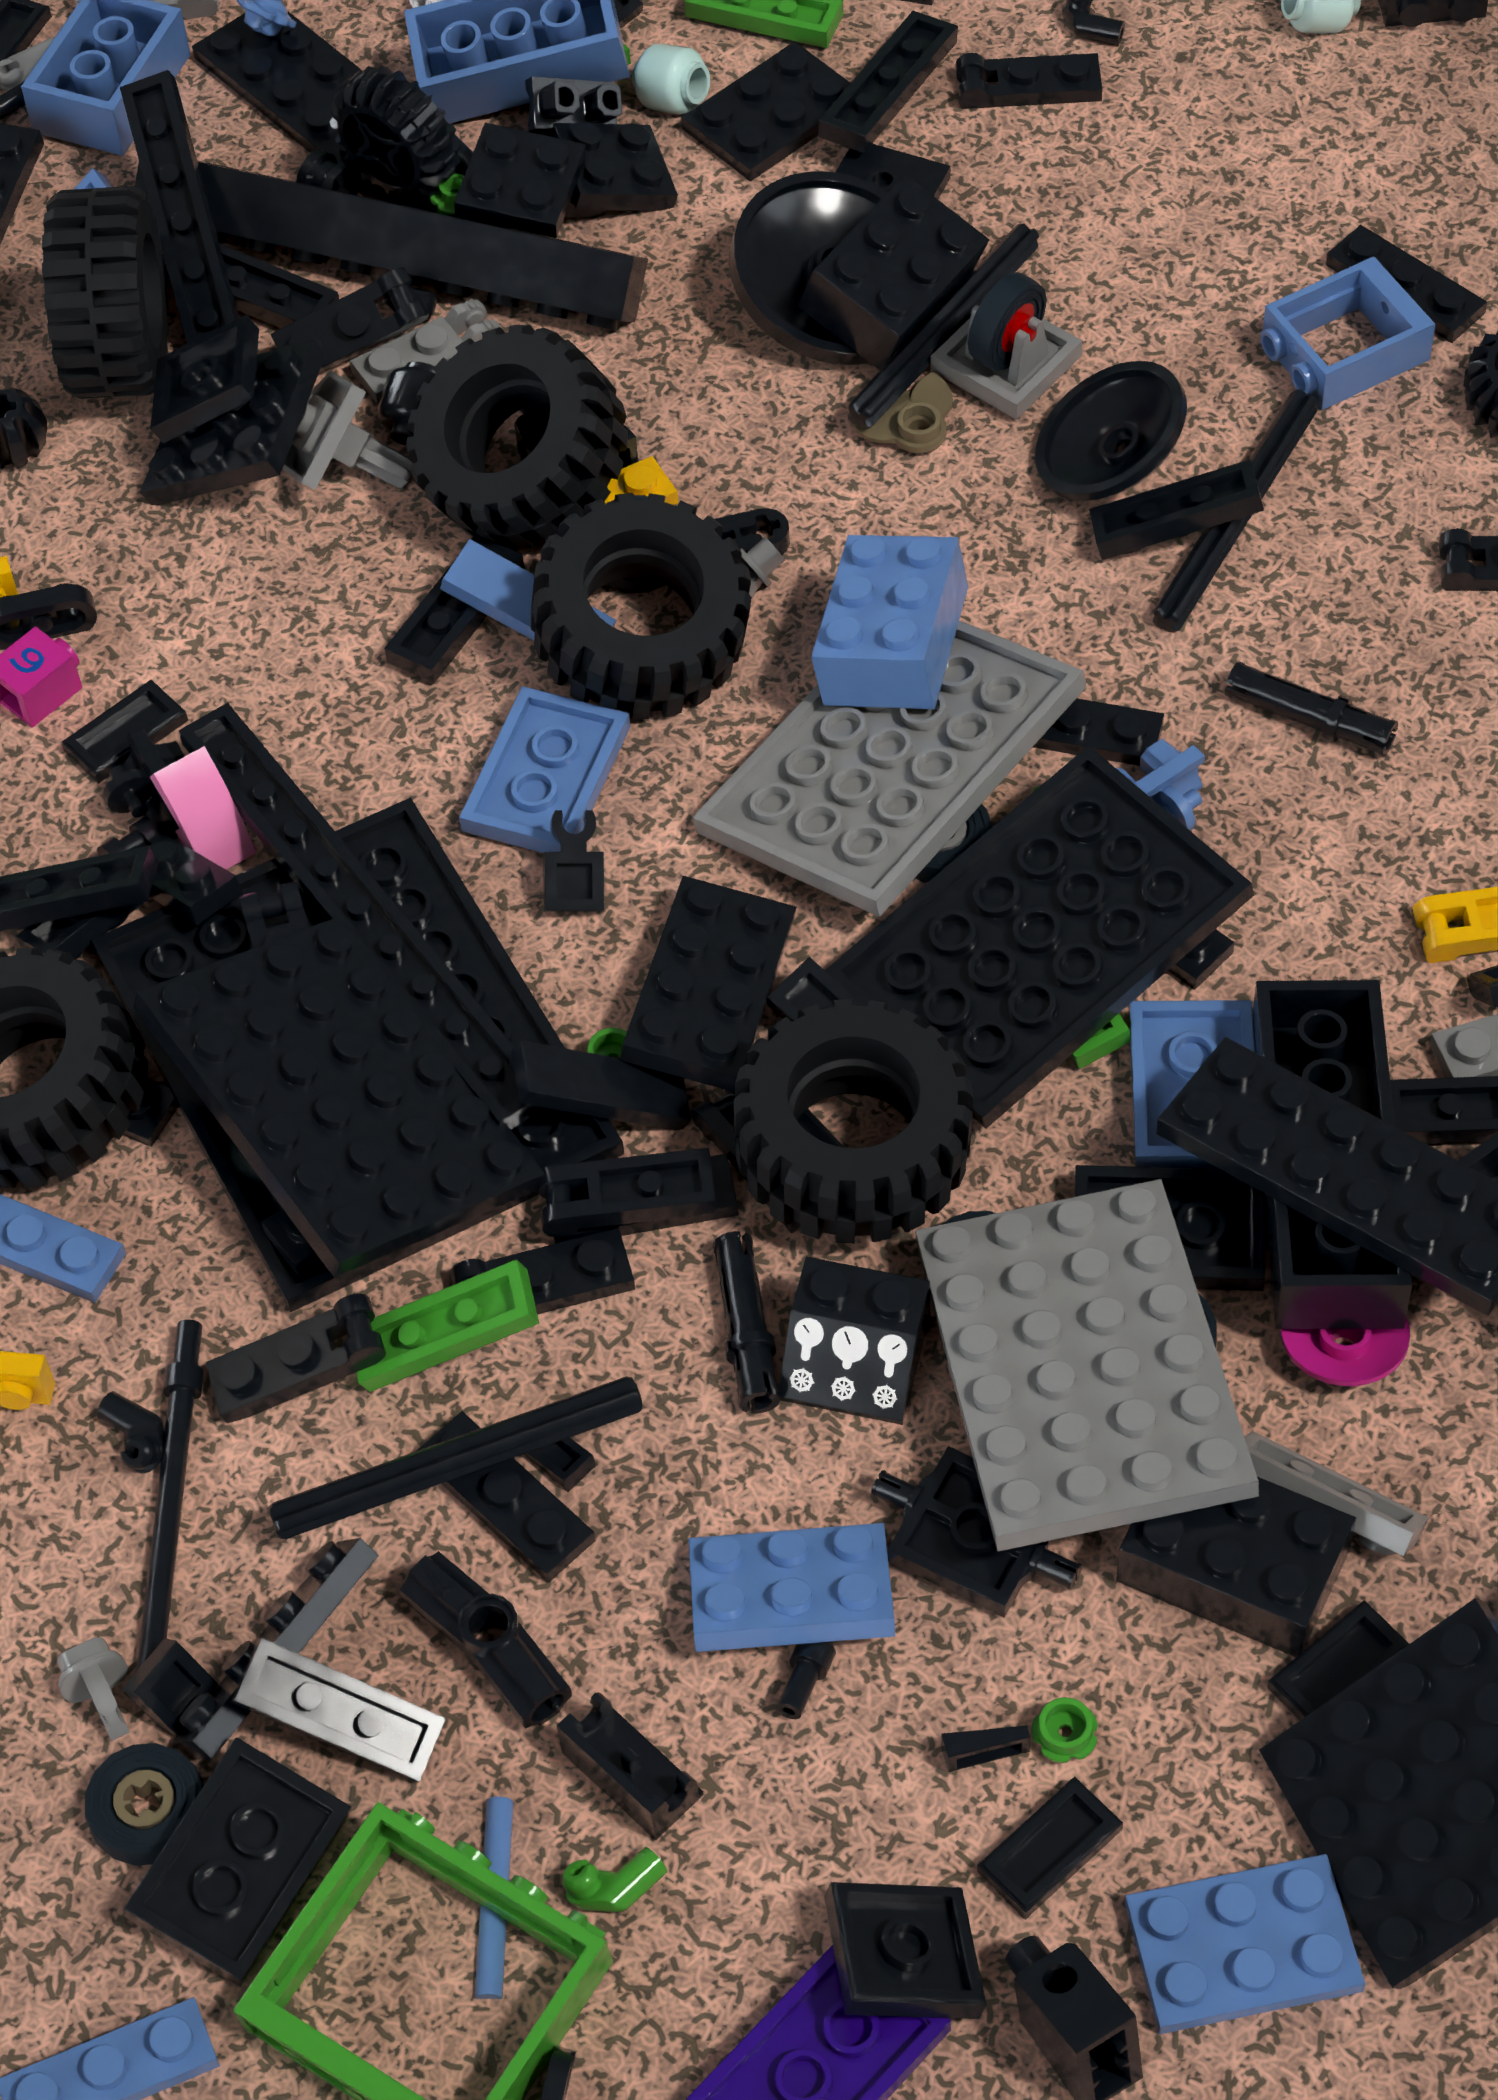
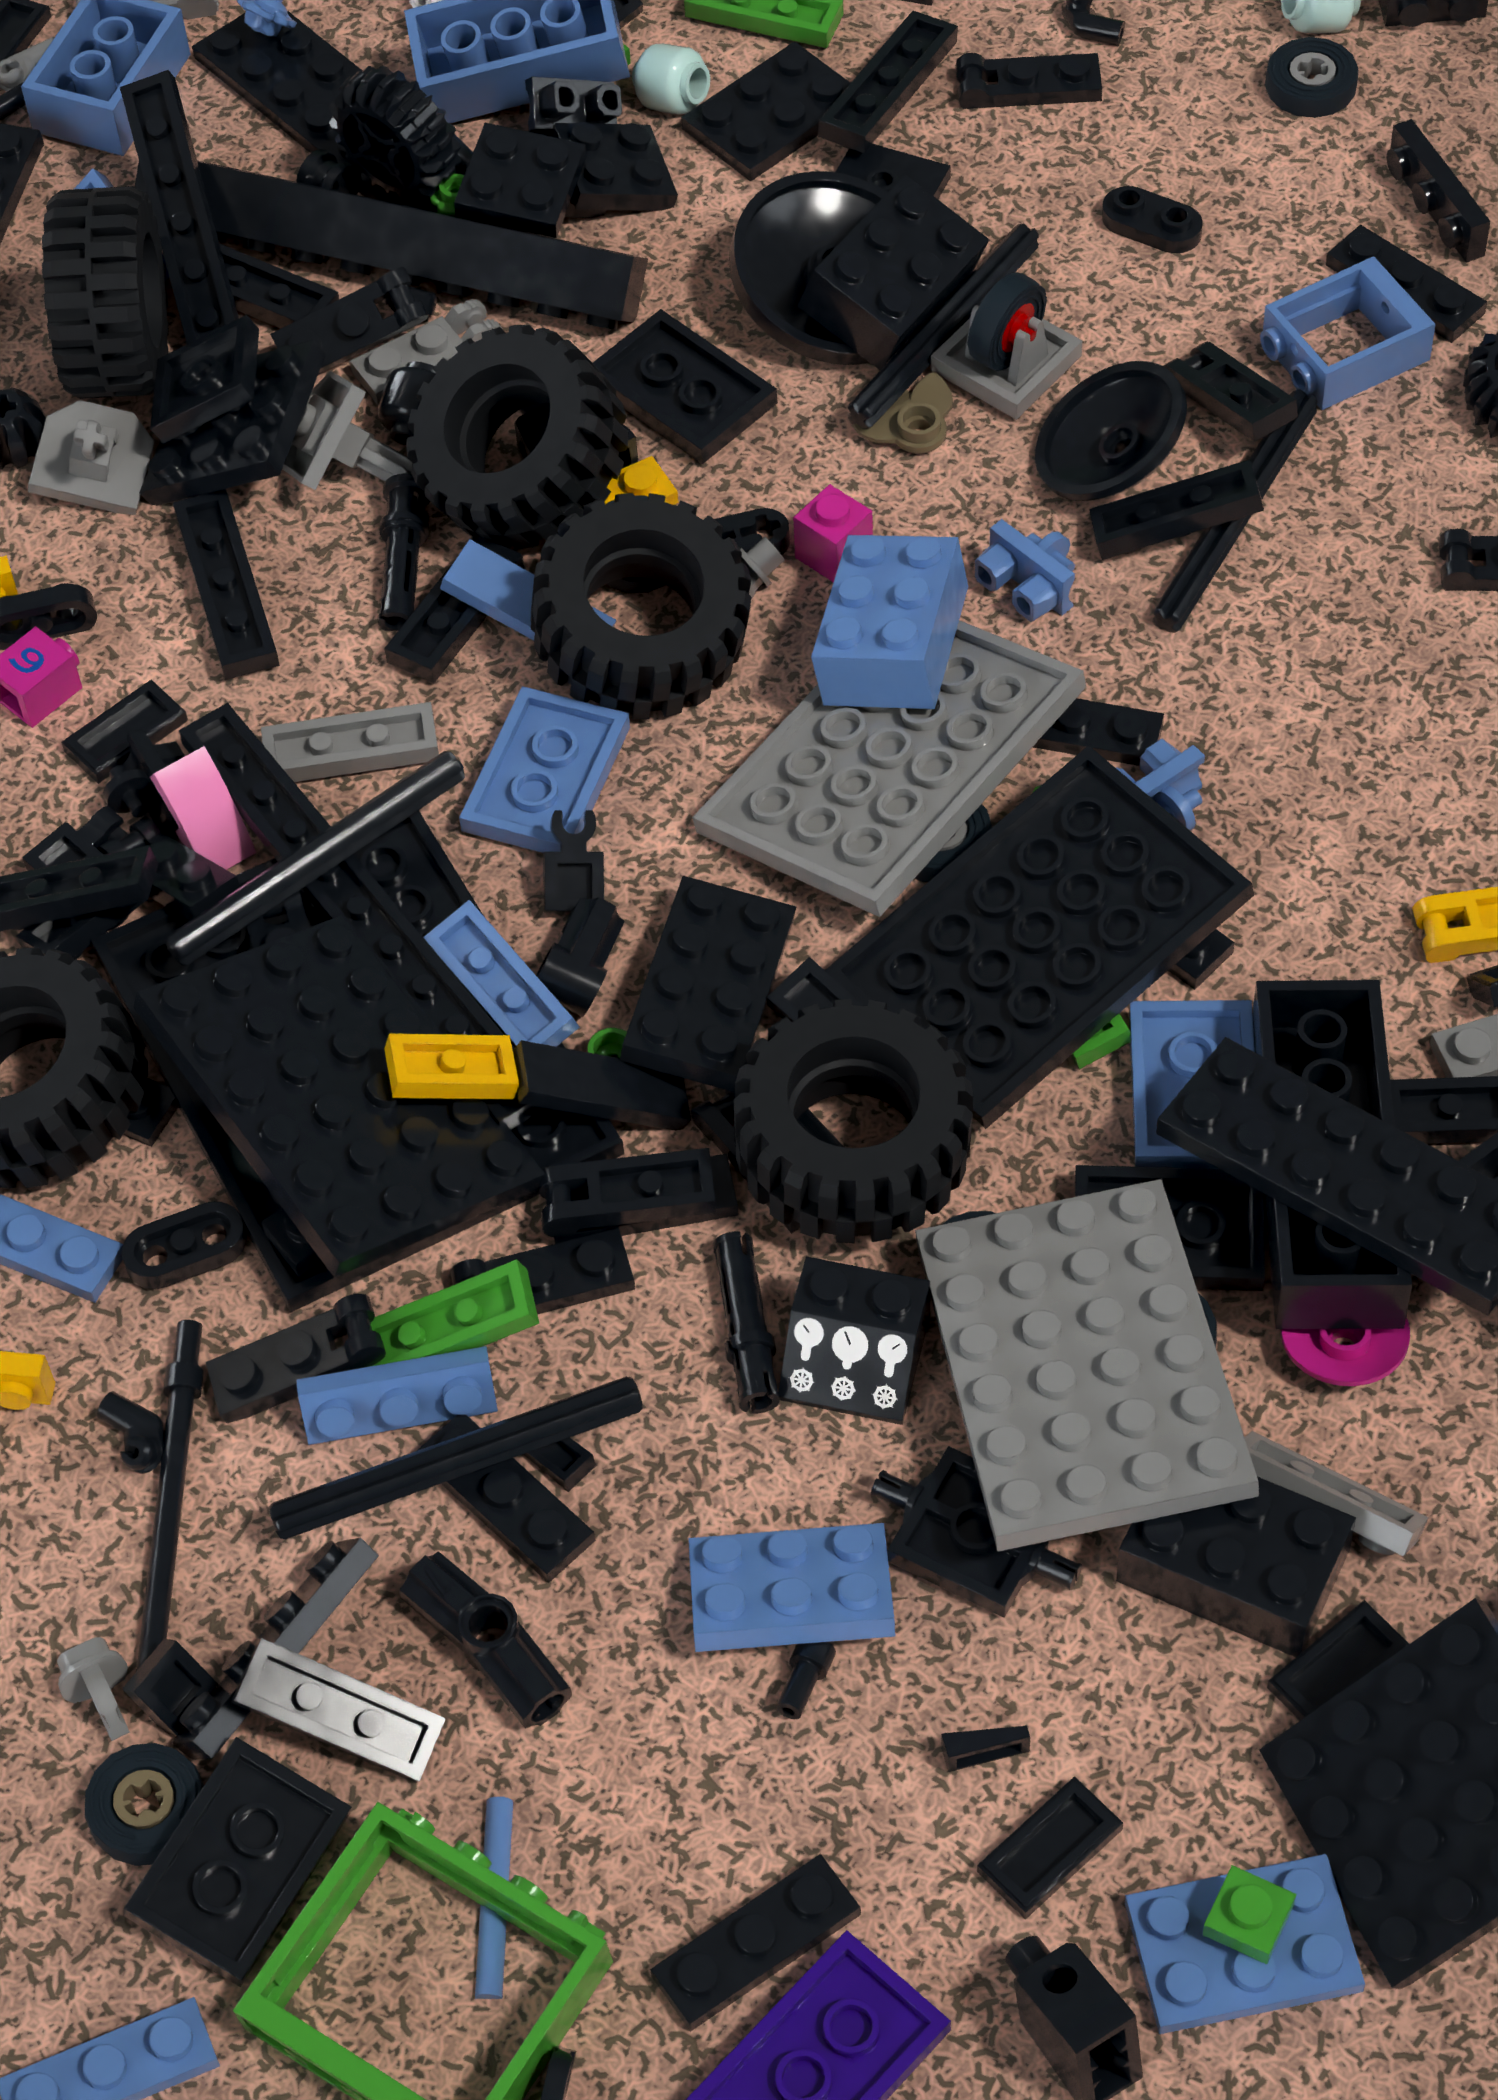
black hinge [557,1692,704,1840] -> none
bright green arm [562,1847,667,1912] -> none
black tile [824,1882,987,2019] -> none
bright green plate [1031,1697,1098,1763] -> none
black pin [1224,661,1398,756] -> none
none -> black plate [22,805,127,870]
none -> light grey piece [28,400,154,515]
none -> black plate [122,1201,247,1289]
none -> black axle [165,751,465,966]
none -> black plate [172,489,280,680]
none -> light grey plate [261,702,439,782]
none -> medium blue plate [296,1346,498,1445]
none -> black pin [378,474,430,631]
none -> yellow plate [384,1033,519,1099]
none -> medium blue plate [423,900,580,1047]
none -> black piece [536,897,625,1017]
none -> black plate [593,309,778,464]
none -> black plate [650,1854,861,2032]
none -> dark pink brick [793,484,873,583]
none -> medium blue hips [975,519,1075,622]
none -> black plate [1102,186,1203,253]
none -> black plate [1163,341,1298,442]
none -> bright green plate [1202,1865,1297,1964]
none -> black bush [1265,37,1359,118]
none -> black plate [1386,119,1490,263]

